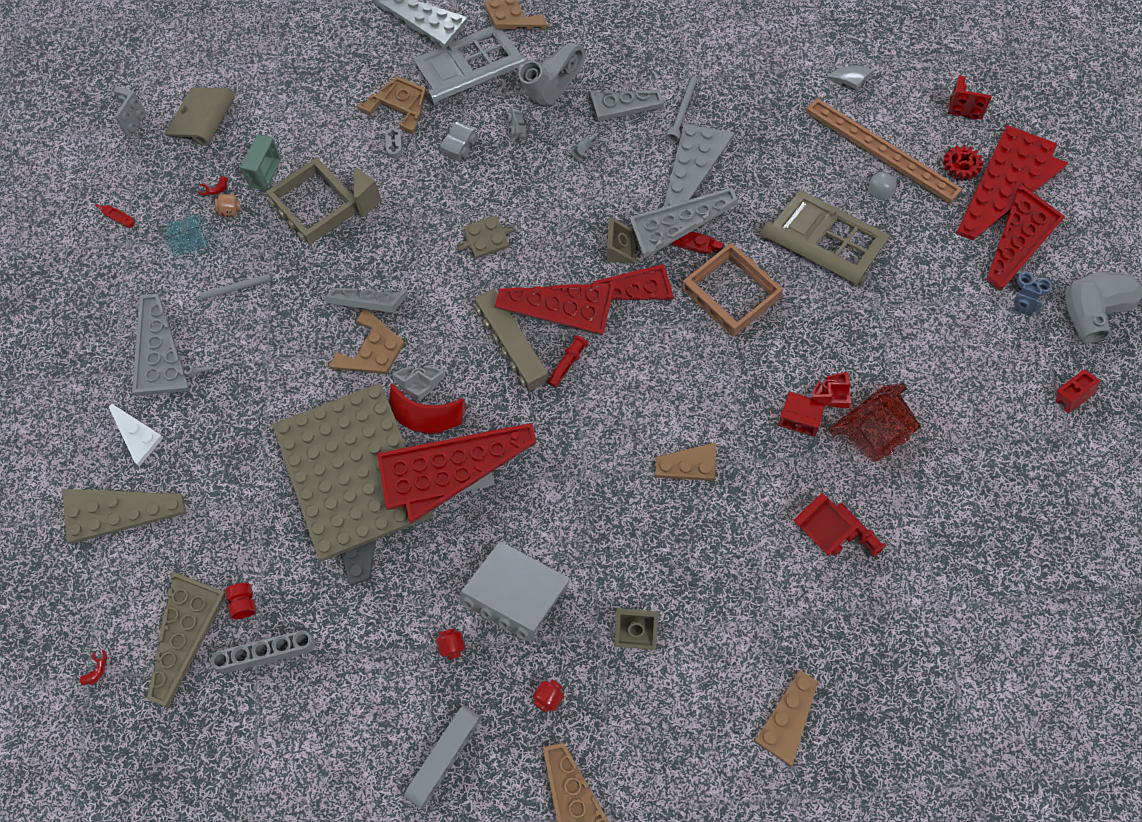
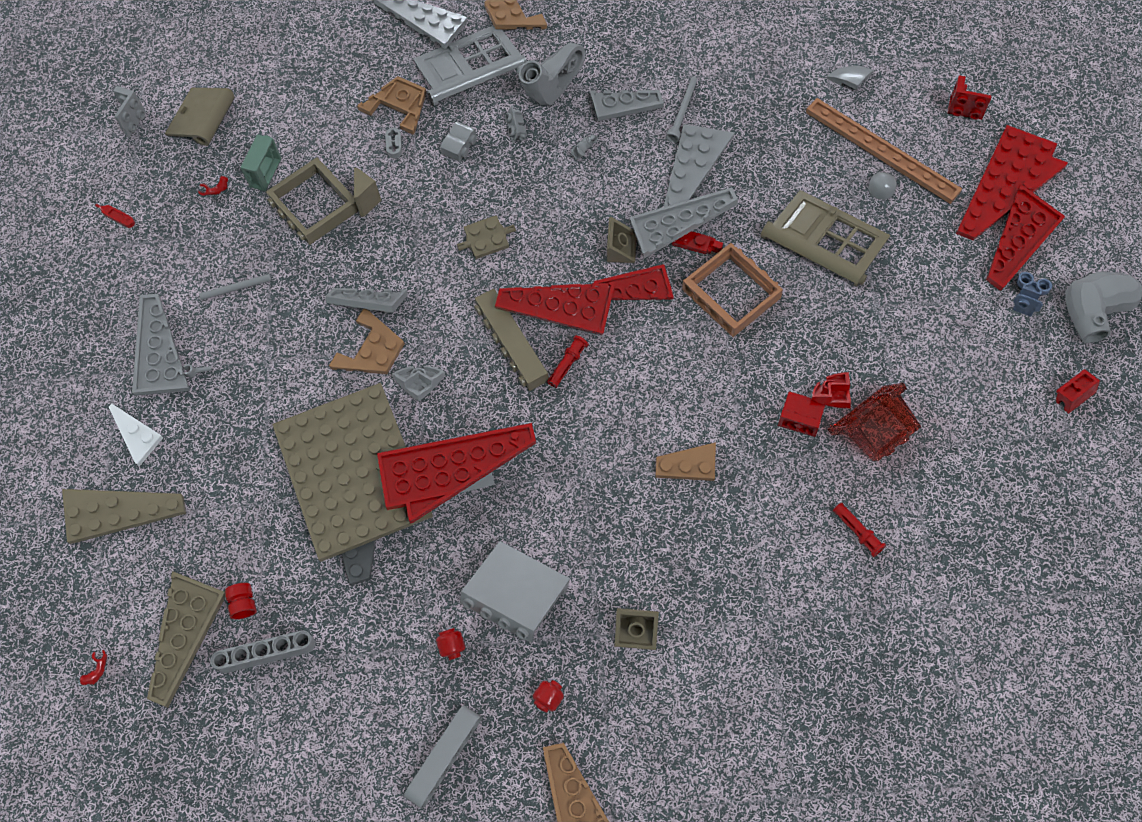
clear light blue bracket [166,215,209,257] -> none
nougat head [215,194,241,217] -> none
red windscreen [389,383,467,434] -> none
medium nougat wing [754,670,818,767] -> none
red panel [793,492,859,557] -> none
red gear [942,145,984,181] -> none

